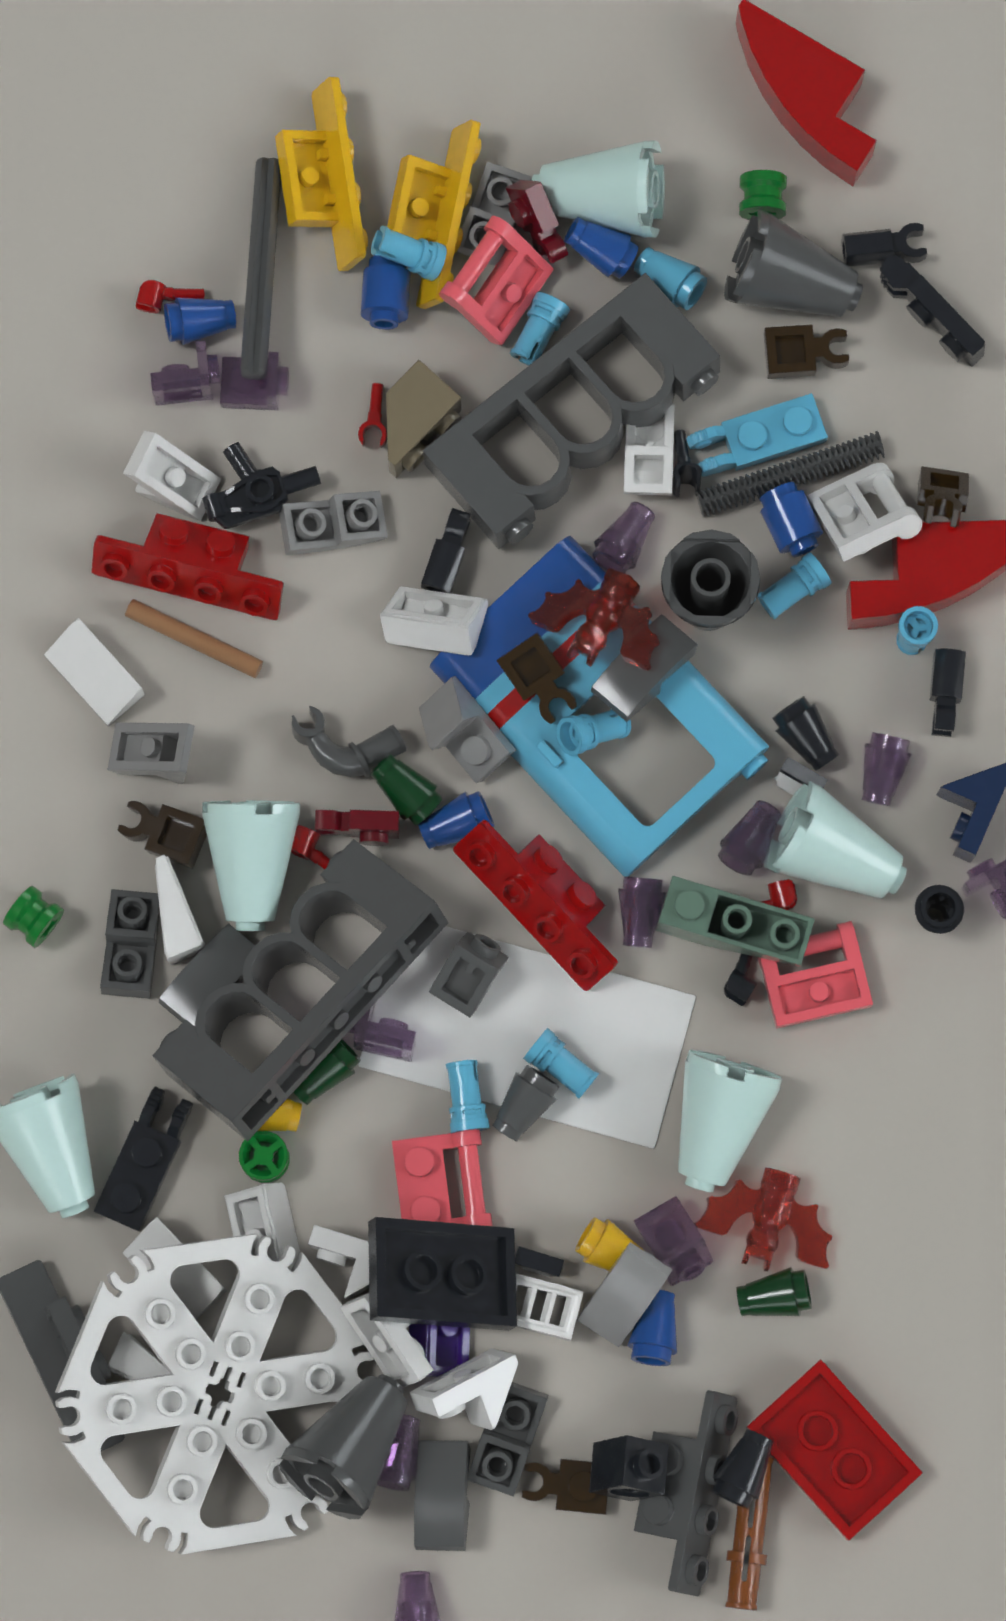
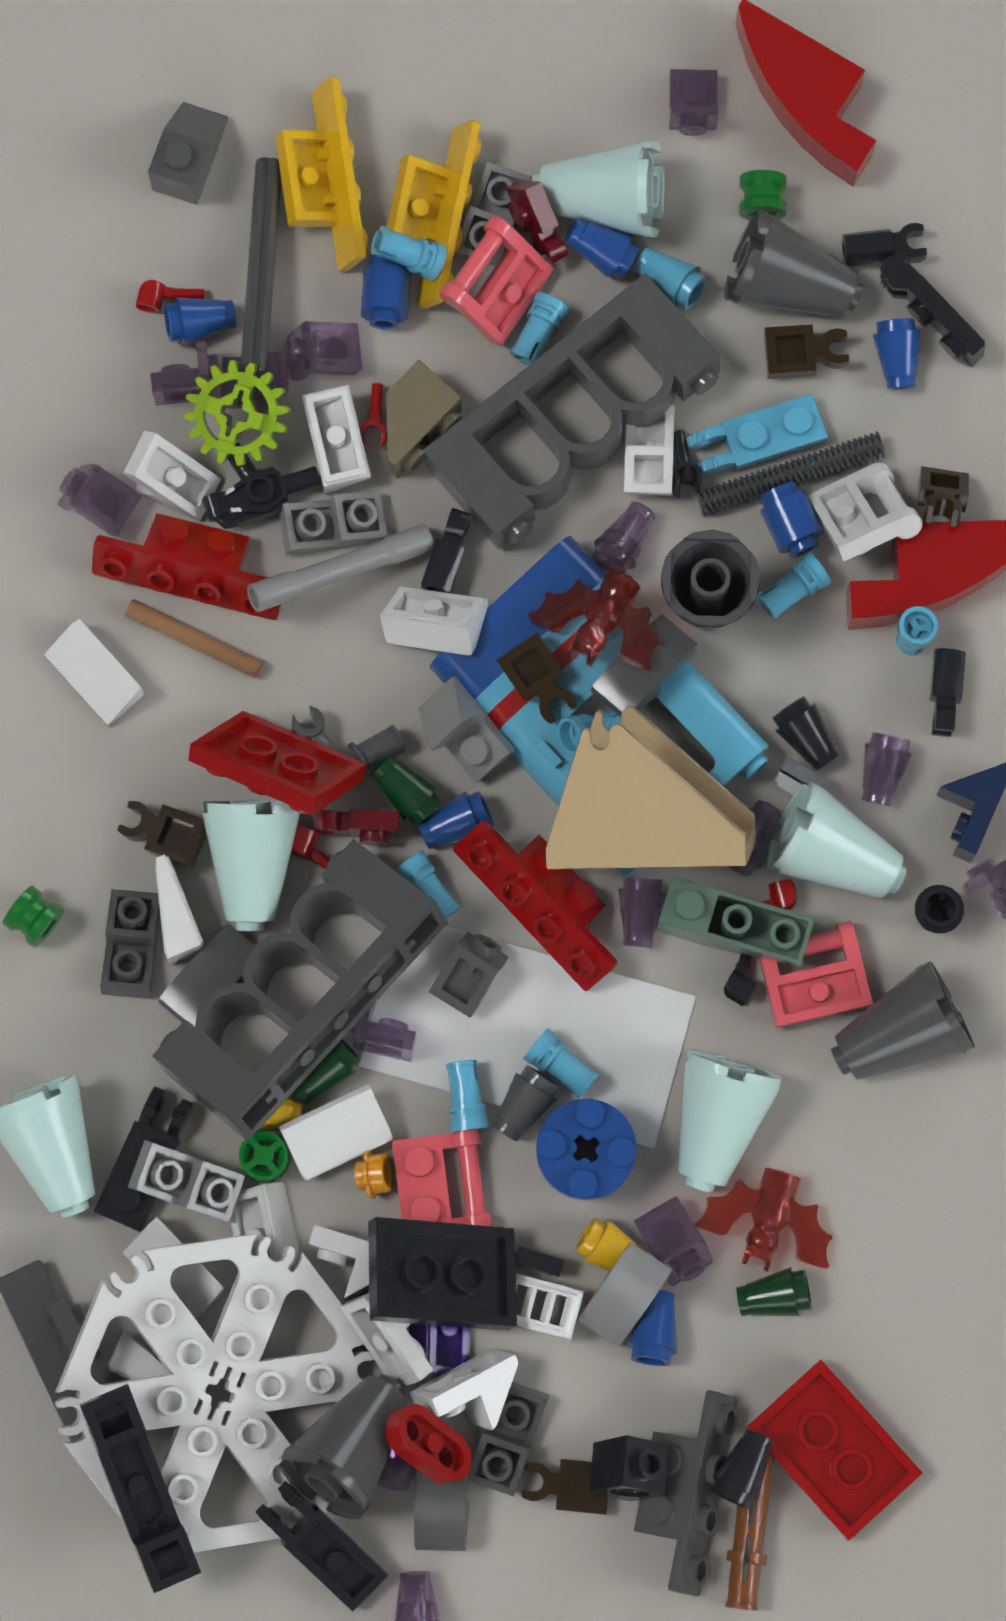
light grey slope [107,723,195,784] -> none
none -> clear purple bracket [57,463,142,536]
none -> black slope [79,1384,202,1593]
none -> light grey slope [128,1140,245,1223]
none -> dark grey slope [148,102,228,205]
none -> lime gear [184,360,291,466]
none -> red plate [188,711,367,815]
none -> light grey piece [247,524,434,612]
none -> black hinge [255,1481,388,1612]
none -> white slope [279,1084,393,1180]
none -> clear purple bracket [283,321,363,381]
none -> white slope [302,385,371,494]
none -> light orange plate [354,1150,393,1199]
none -> red plate [385,1404,471,1484]
none -> medium azure pin [395,850,461,919]
none -> blue brick [536,1098,636,1200]
none -> tan ladder [546,706,756,869]
none -> clear purple bracket [669,69,718,136]
none -> dark grey cone [831,961,975,1080]
none -> blue cone [873,318,920,390]

